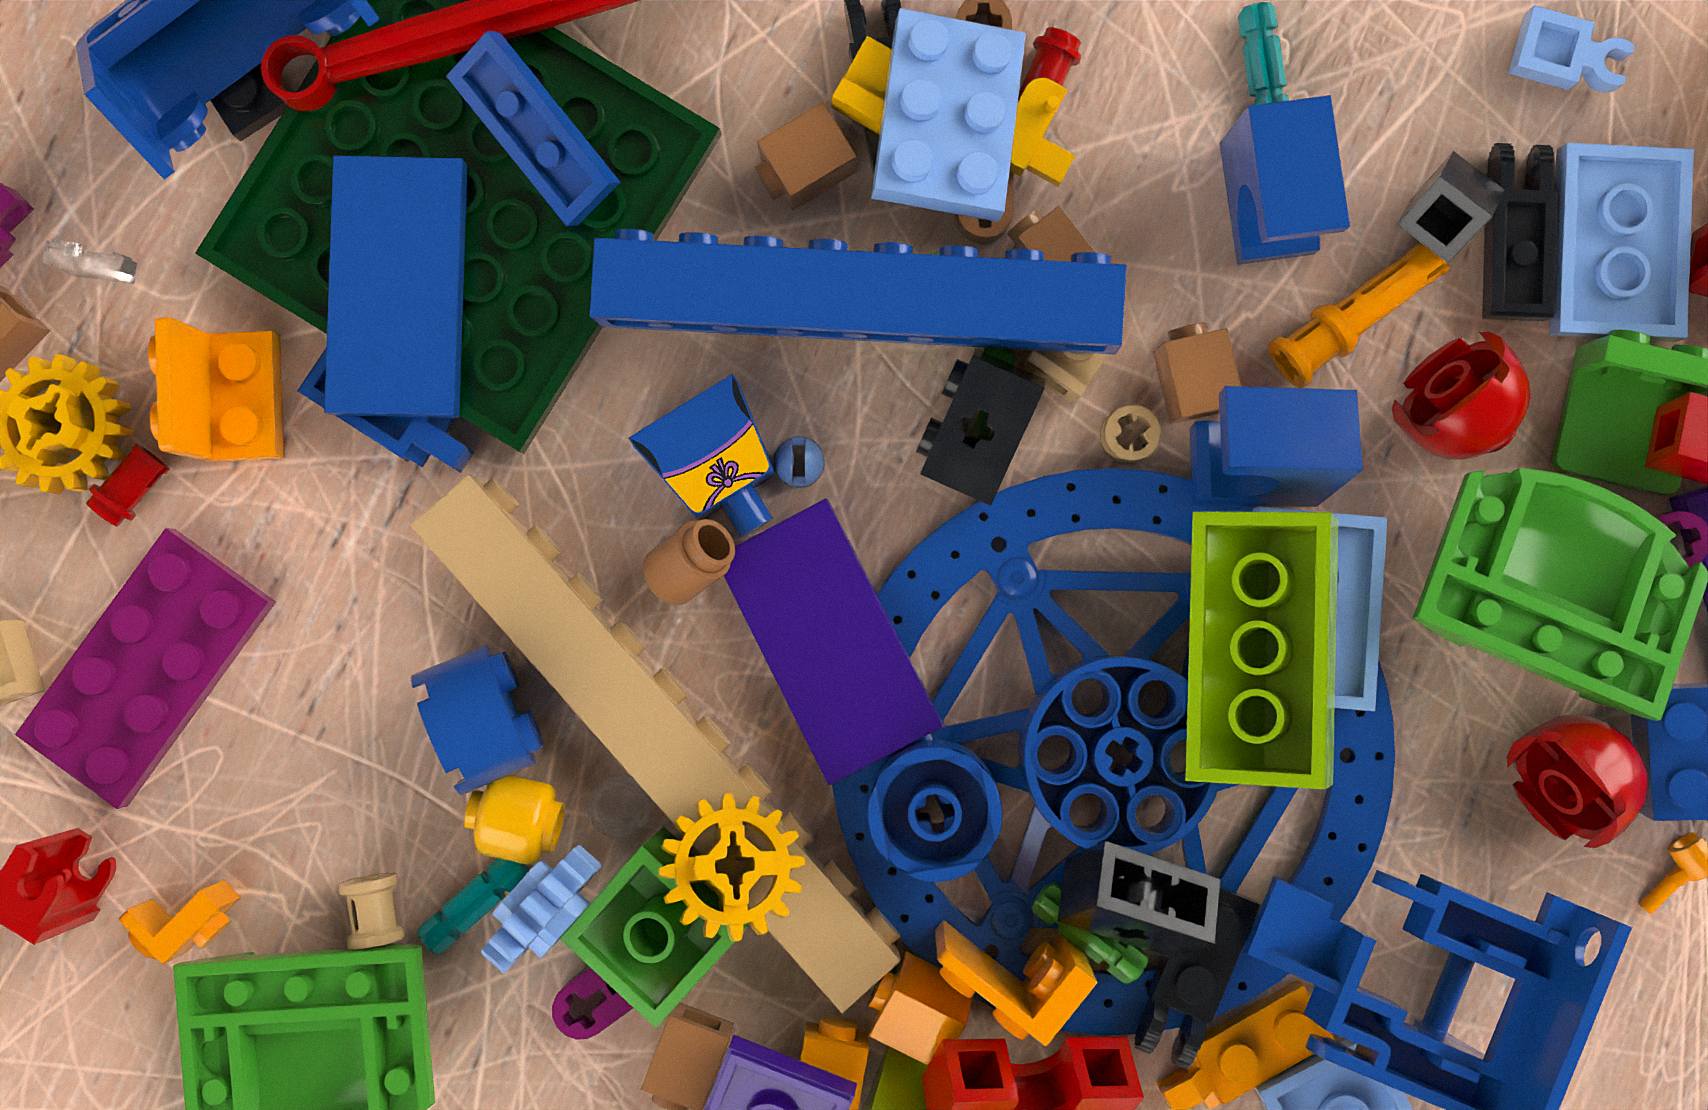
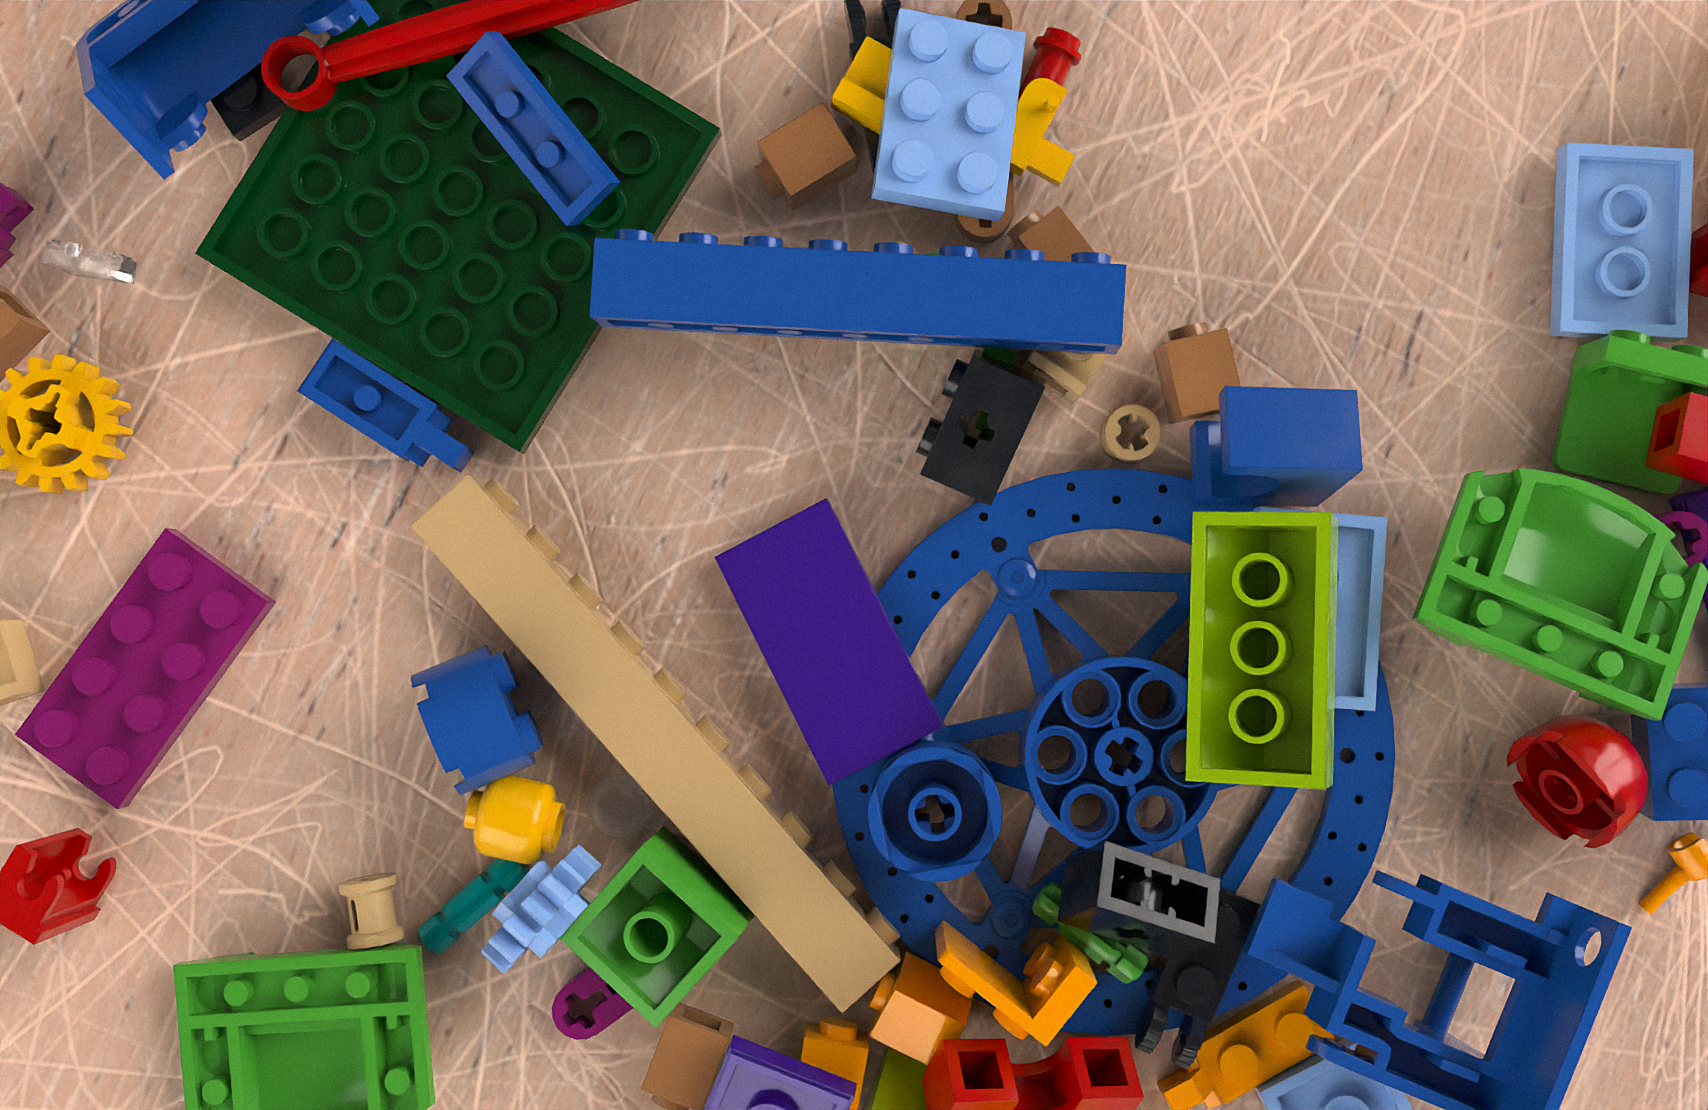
red pin [86,443,170,527] -> none
light orange bracket [119,880,241,965] -> none
light orange bracket [148,317,284,462] -> none
blue tile [324,156,467,418] -> none
blue torso [628,374,776,538] -> none
medium nougat brick [643,519,735,605] -> none
yellow gear [657,793,805,941] -> none
medium blue hinge [774,436,825,488] -> none
blue piece [1220,95,1350,265] -> none
teal axle [1238,2,1289,106] -> none
light orange pin [1268,242,1450,388] -> none
red cylinder [1392,331,1531,460] -> none
black brick [1397,151,1504,263] -> none
black hinge [1482,143,1559,322] -> none
light blue plate [1508,5,1635,93] -> none

